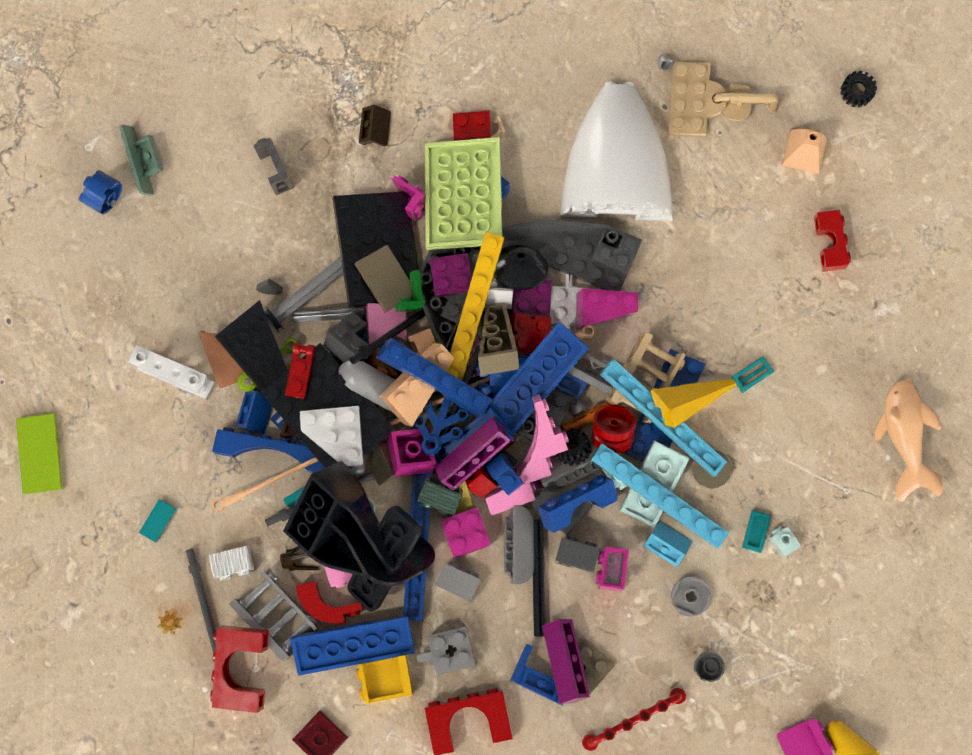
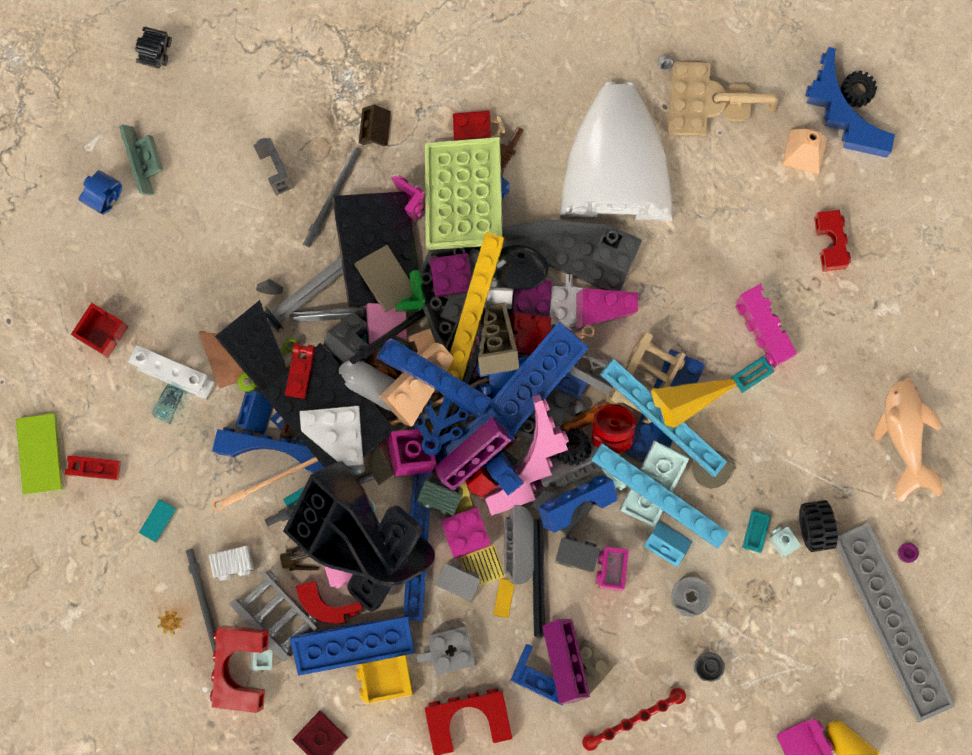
none -> red plate [65,456,121,480]
none -> red piece [70,302,129,358]
none -> black brick [135,27,172,69]
none -> clear light blue leg [151,384,184,424]
none -> light aqua tile [251,650,272,670]
none -> dark grey bar [303,147,361,248]
none -> light yellow sticker [460,545,506,587]
none -> yellow sticker [493,578,515,618]
none -> reddish brown piece [500,127,524,176]
none -> dark pink wedge [735,284,797,368]
none -> black tyre [799,500,838,552]
none -> blue arch [805,47,895,158]
none -> light grey plate [836,523,955,722]
none -> magenta tile [897,543,919,563]

